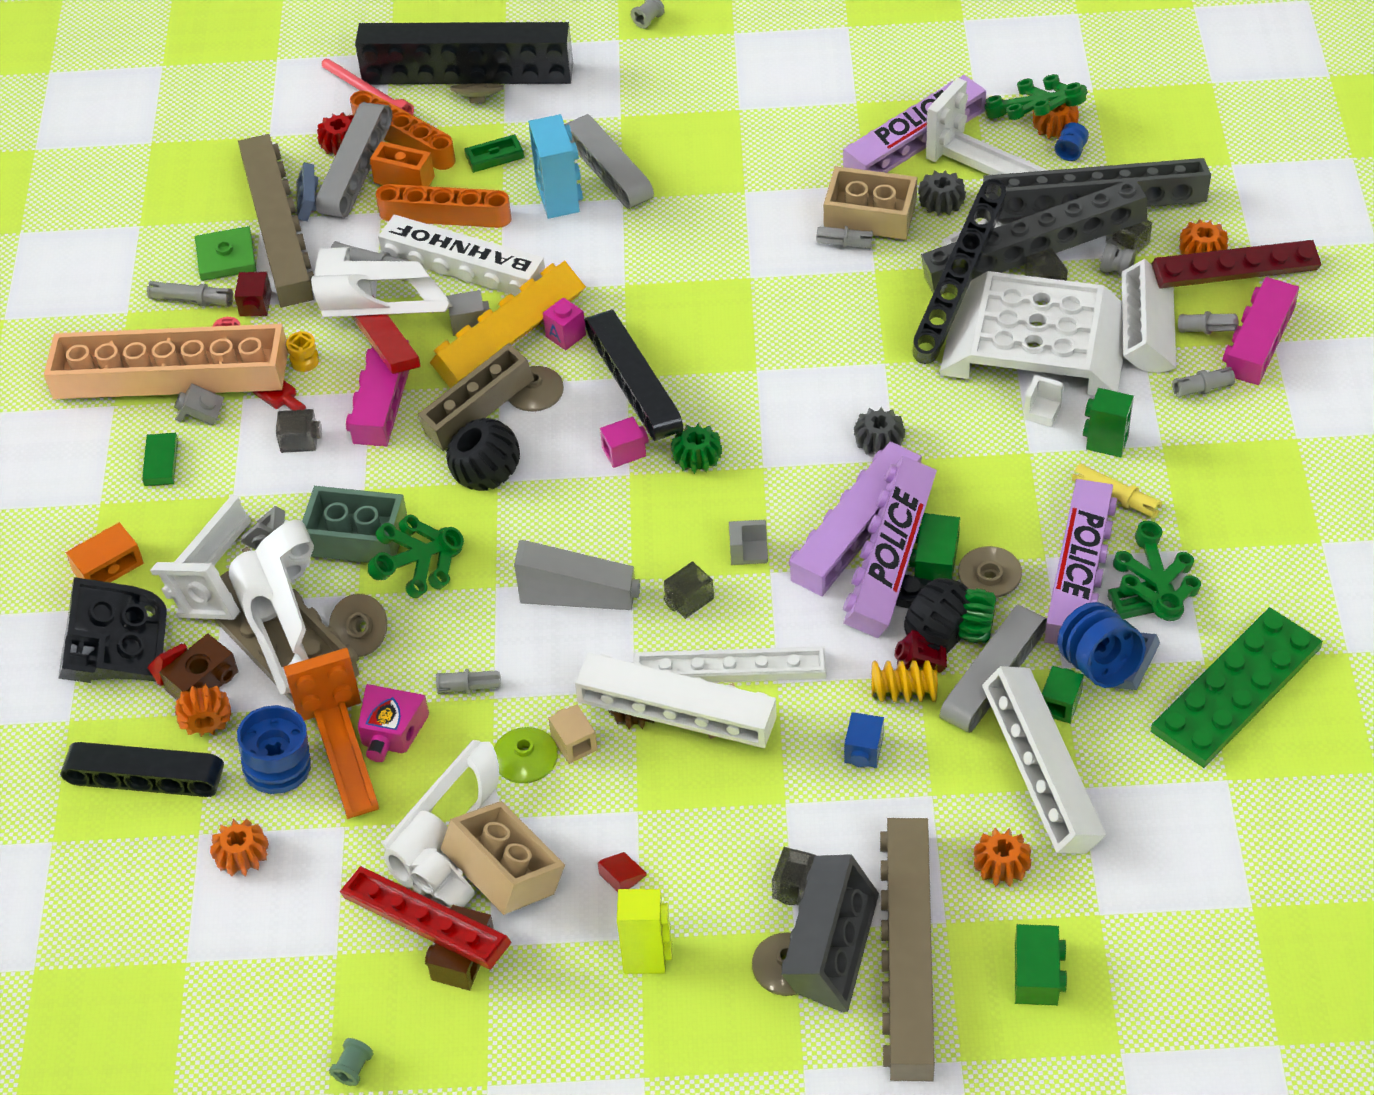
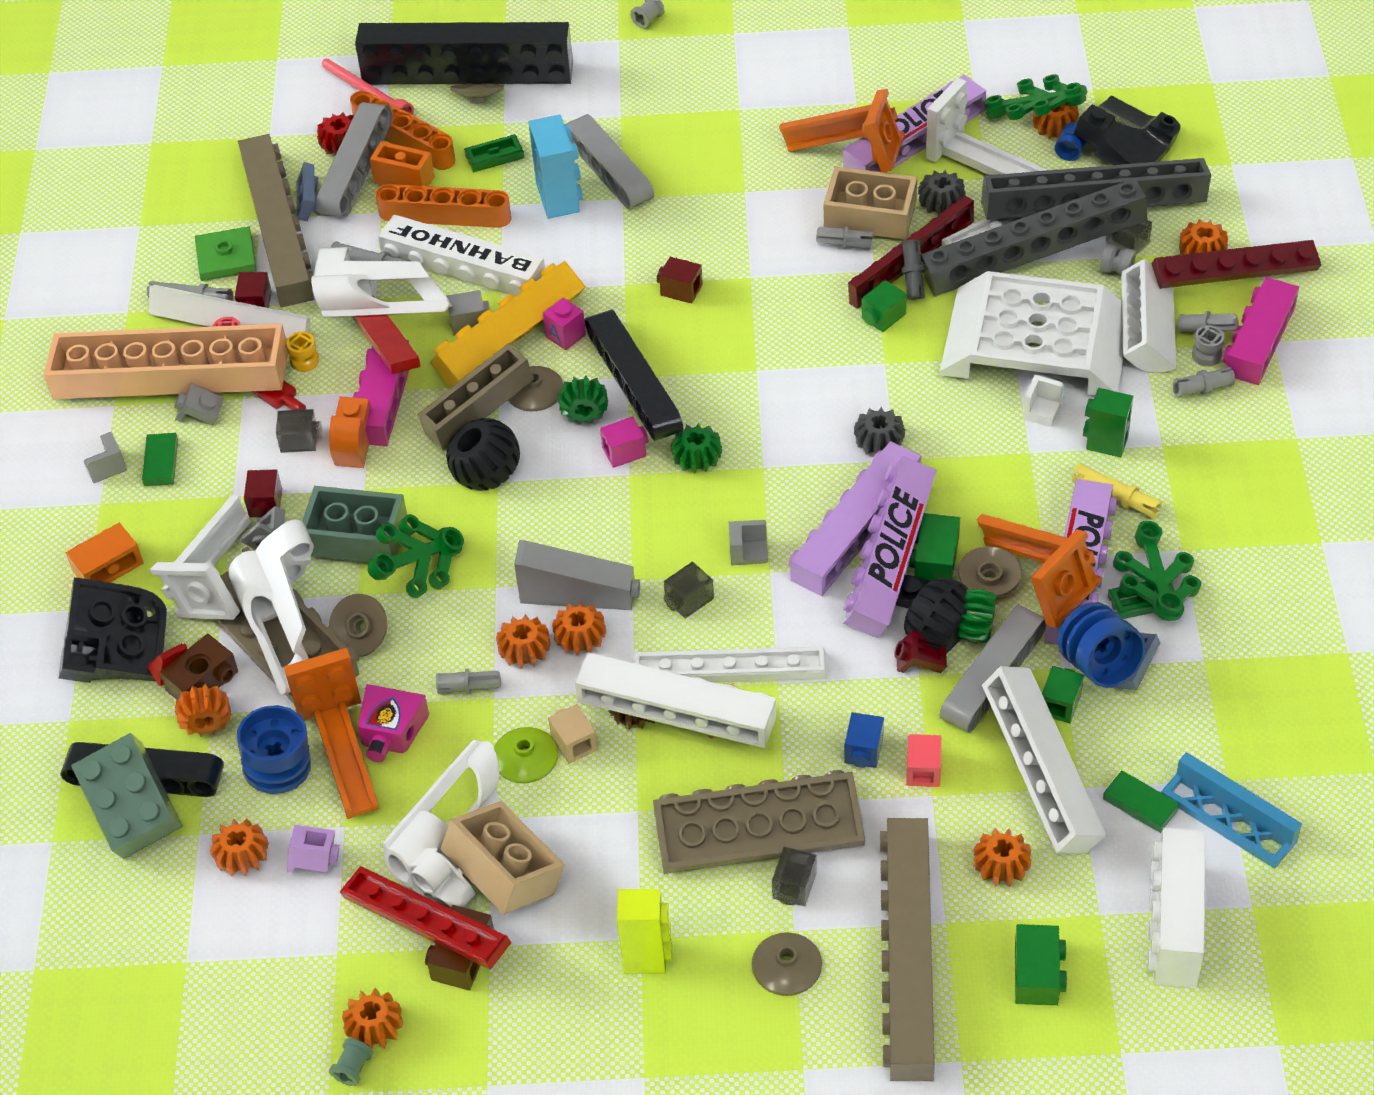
red slope [598,852,647,892] -> none
dark grey slope [781,854,879,1012] -> none
yellow piece [871,660,938,702] -> none
black beam [912,179,1006,364] -> none
clear smoke brick [1025,248,1068,281] -> none
green plate [1150,607,1323,768] -> none
none -> sand green brick [71,733,183,859]
none -> light grey panel [84,432,127,484]
none -> white tile [148,285,310,339]
none -> dark red brick [244,469,282,518]
none -> lavender brick [287,825,340,873]
none -> orange brick [329,396,371,468]
none -> orange gear [342,988,403,1049]
none -> orange gear [496,614,551,669]
none -> orange gear [552,601,607,656]
none -> green gear [558,375,608,425]
none -> dark tan bracket [653,770,865,874]
none -> dark red brick [657,256,703,304]
none -> orange bracket [779,89,905,173]
none -> dark red plate [848,195,974,309]
none -> green brick [862,280,907,332]
none -> dark grey pin [902,240,925,300]
none -> coral panel [906,734,941,787]
none -> orange bracket [977,514,1102,629]
none -> black slope [1074,95,1181,165]
none -> green tile [1103,770,1180,833]
none -> white brick [1147,828,1205,989]
none -> dark azure fence [1161,752,1302,869]
none -> light grey wheel [1192,325,1225,367]

